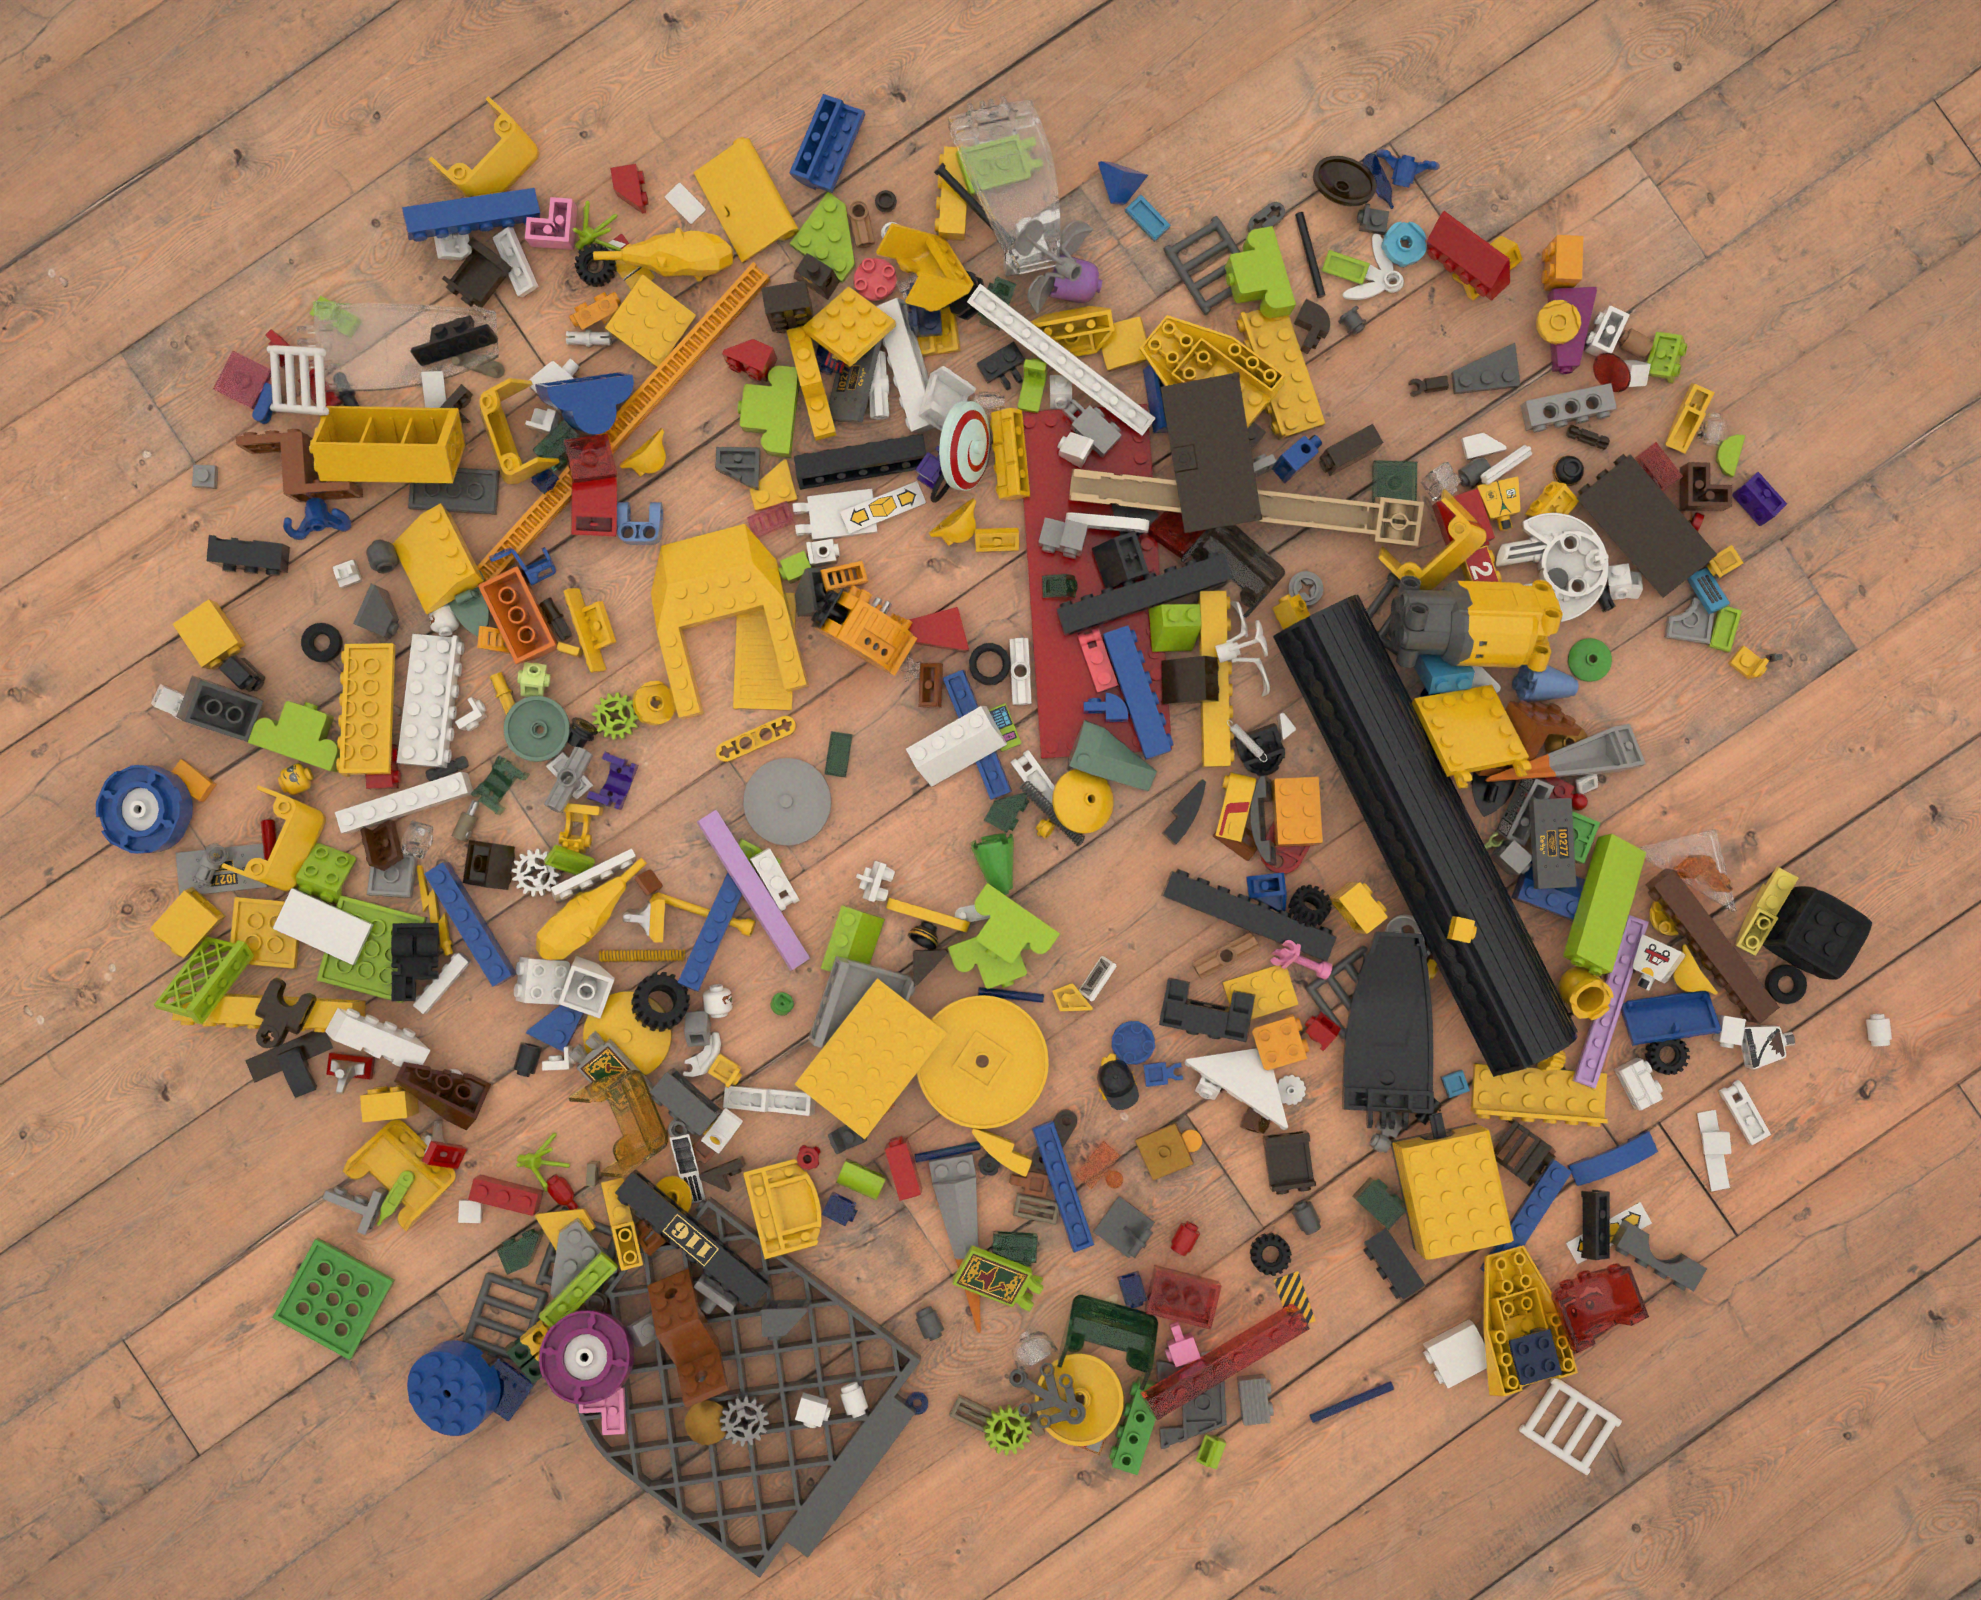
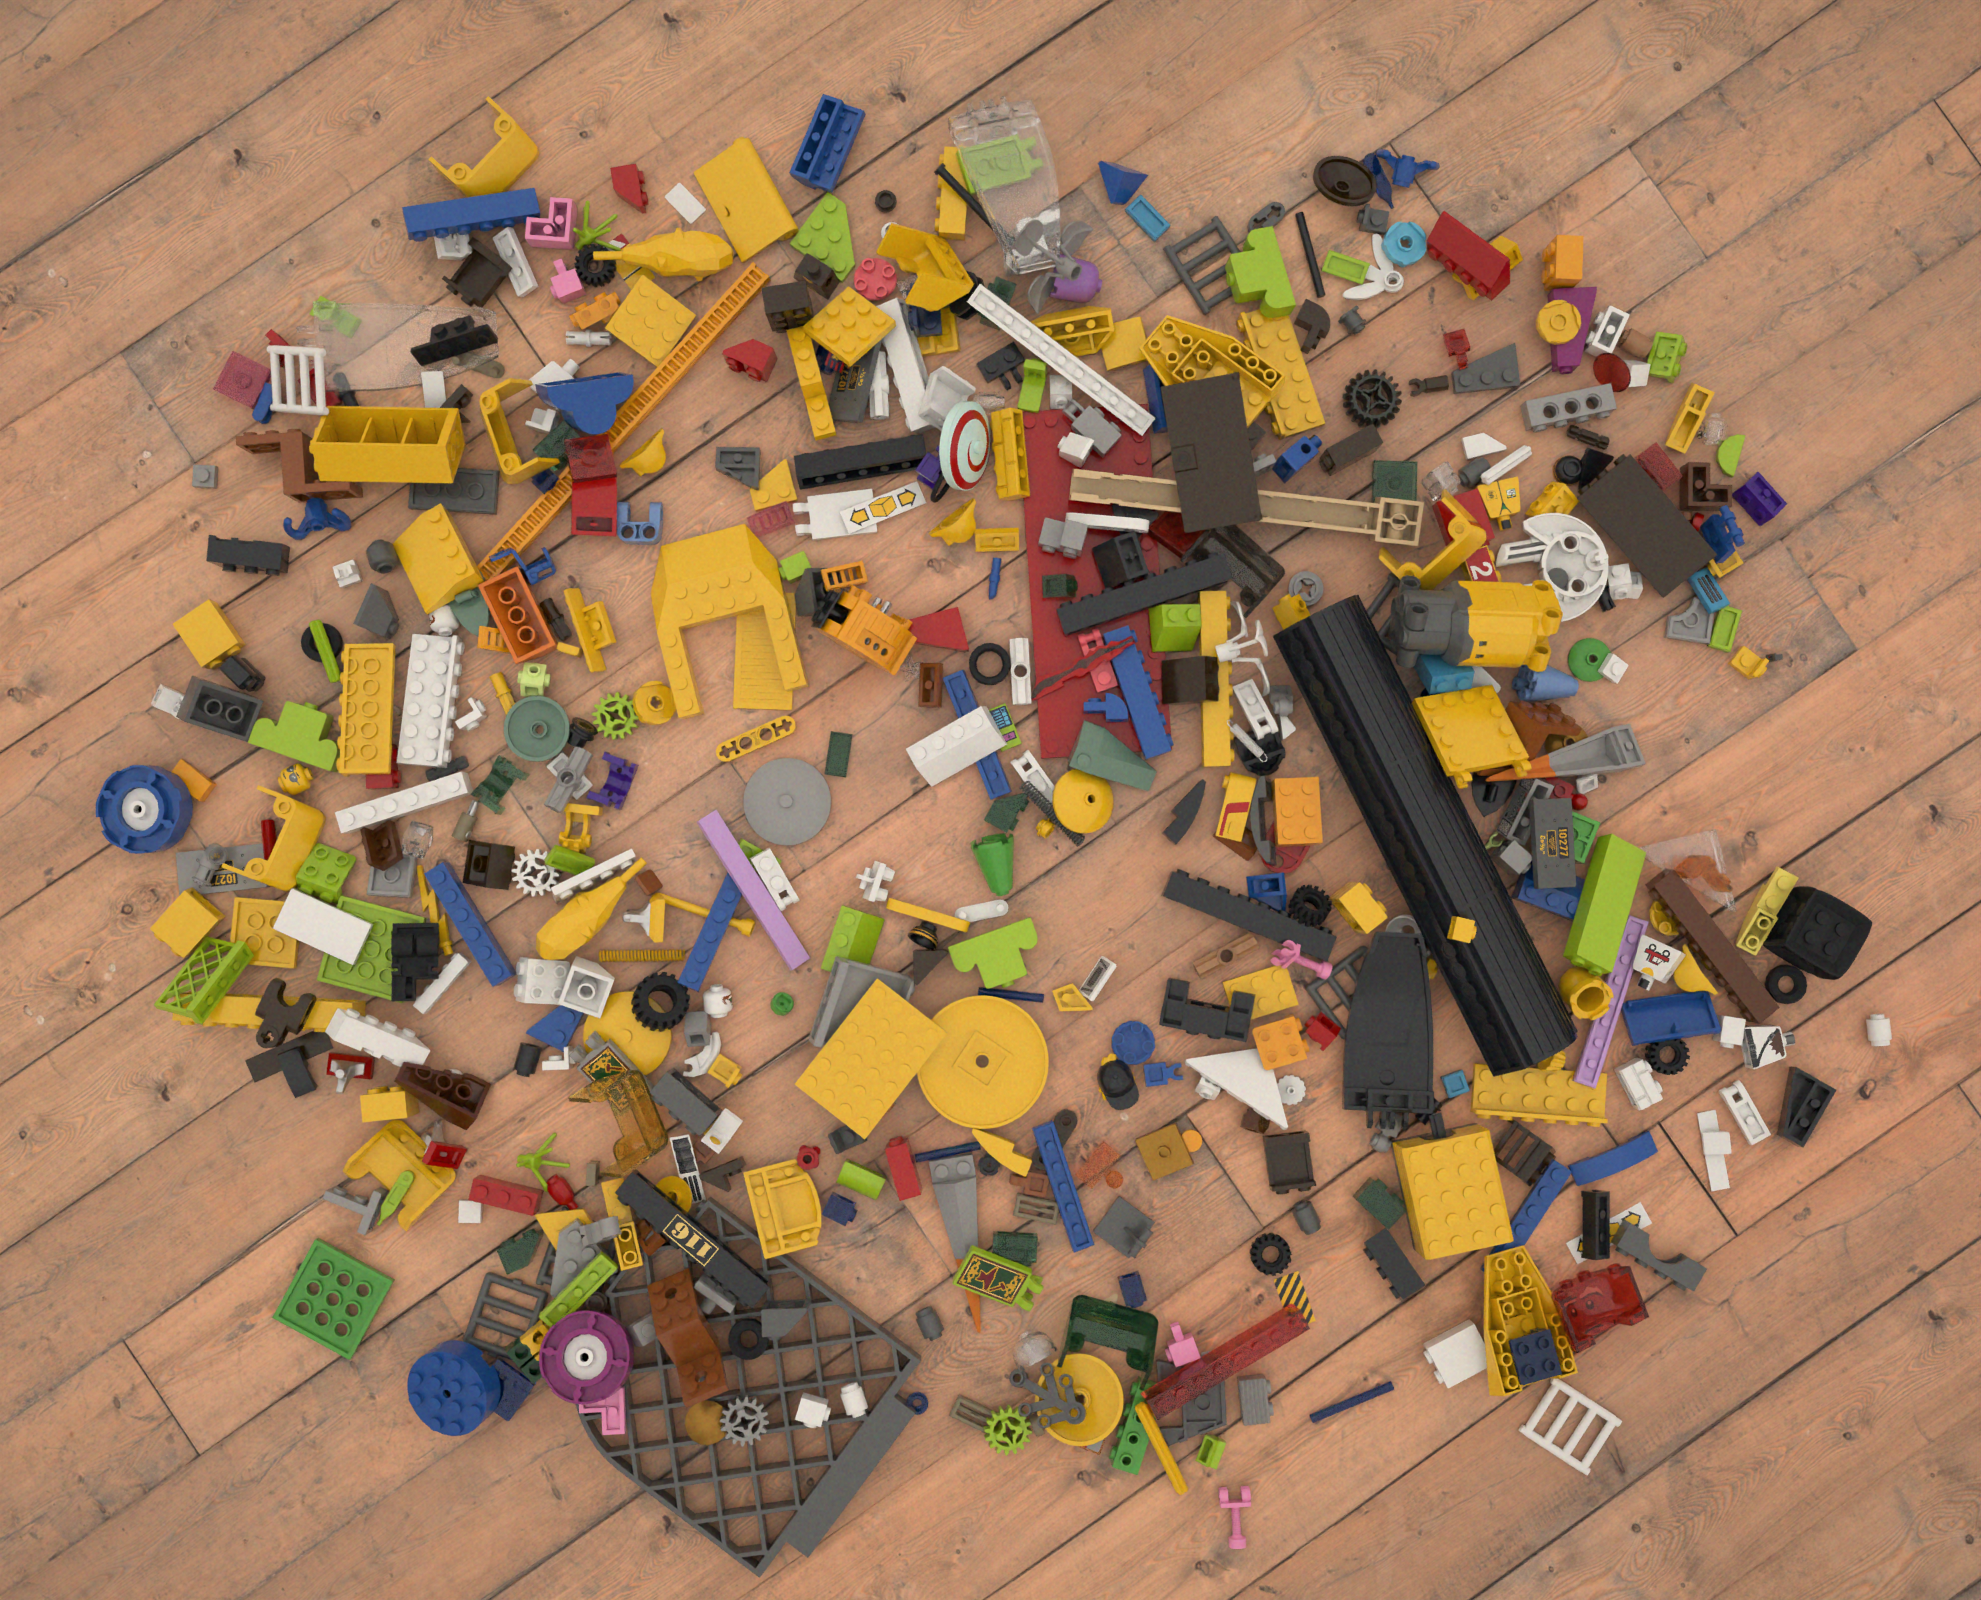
light grey plate [668,1119,690,1137] -> none
white slope [723,1085,816,1116] -> none
lime brick [738,366,799,458] -> none
white brick [806,539,840,567] -> none
medium nougat piece [849,201,875,248] -> none
lime brick [974,883,1060,964] -> none
clear red brick [1144,1265,1222,1330] -> none
red brick [1170,1221,1200,1256] -> none
none -> lime axle [309,619,341,683]
none -> bright pink brick [550,259,587,304]
none -> light grey leg [579,1216,622,1247]
none -> black tyre [728,1318,769,1360]
none -> blue piece [988,558,1001,600]
none -> red sword [1031,636,1135,701]
none -> yellow axle [1135,1402,1188,1495]
none -> bright pink bar [1218,1486,1251,1549]
none -> white plate [1233,679,1278,740]
none -> light grey plate [1268,685,1293,716]
none -> pearl dark grey gear [1342,369,1402,429]
none -> clear red plate [1443,329,1470,370]
none -> black piece [1578,448,1614,490]
none -> white plate [1597,653,1629,684]
none -> blue plate [1700,505,1745,563]
none -> black wedge [1777,1067,1837,1147]

